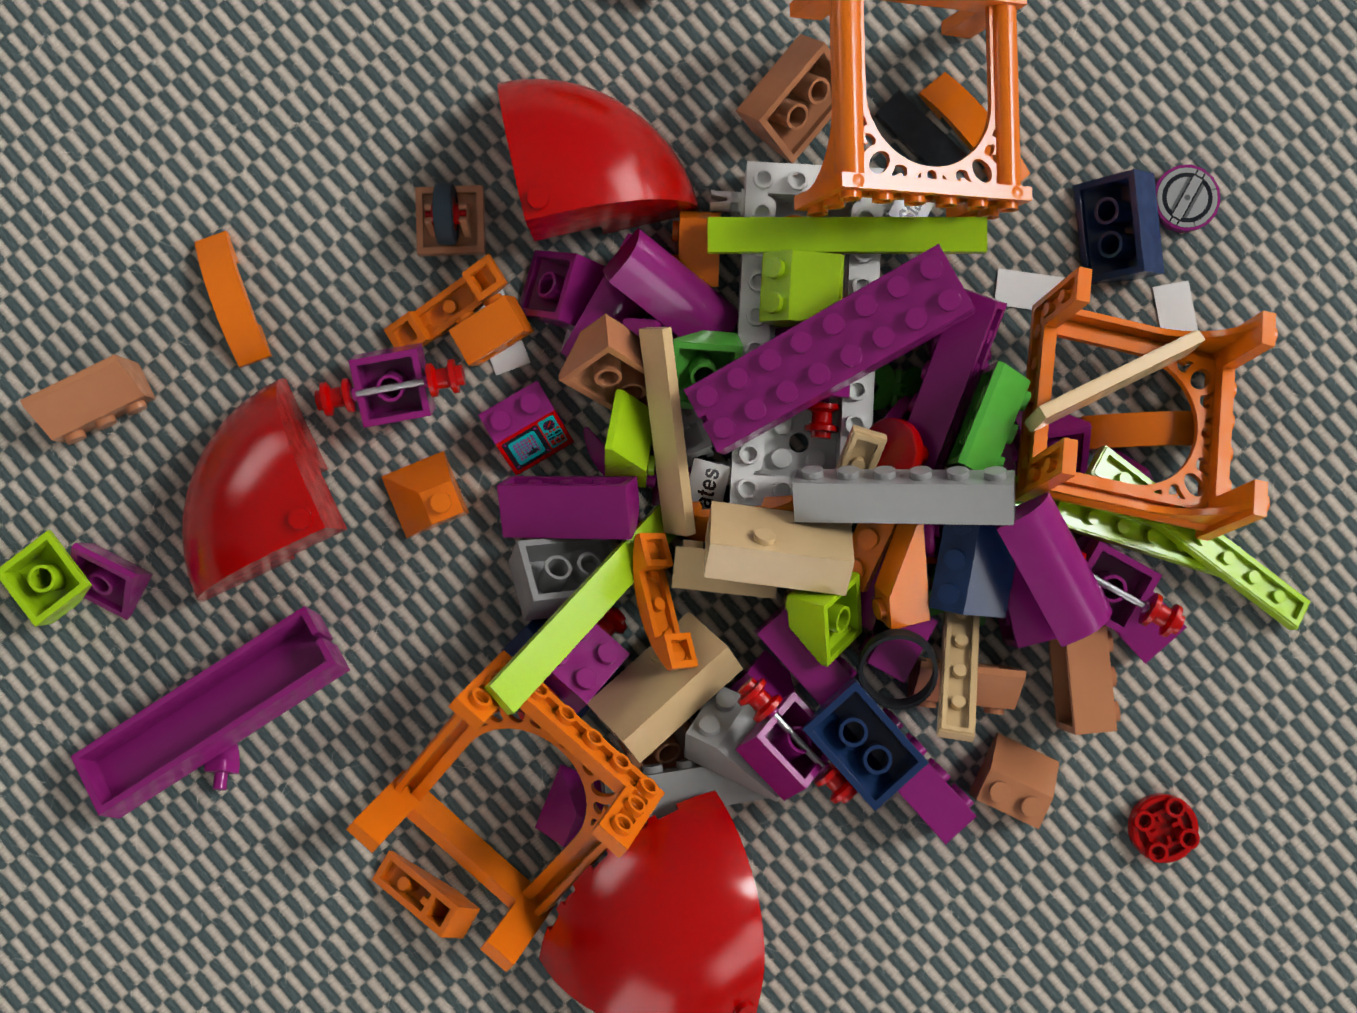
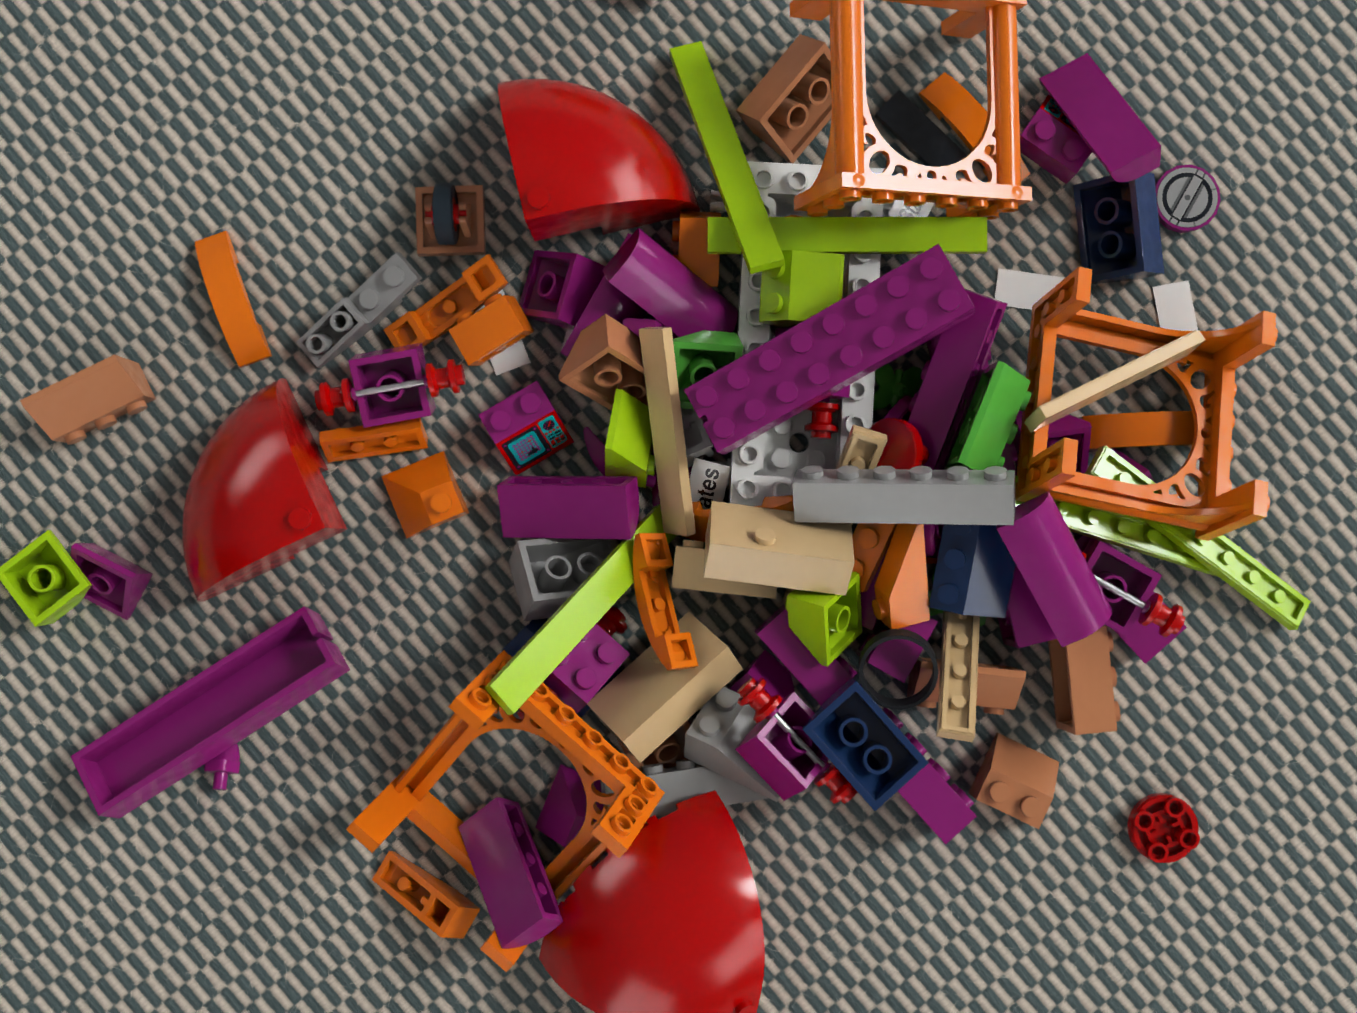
none -> light grey slope [296,252,423,368]
none -> orange plate [319,418,428,463]
none -> magenta brick [458,797,563,949]
none -> lime tile [669,41,785,274]
none -> magenta slope [1020,94,1092,184]
none -> magenta brick [1039,53,1161,182]

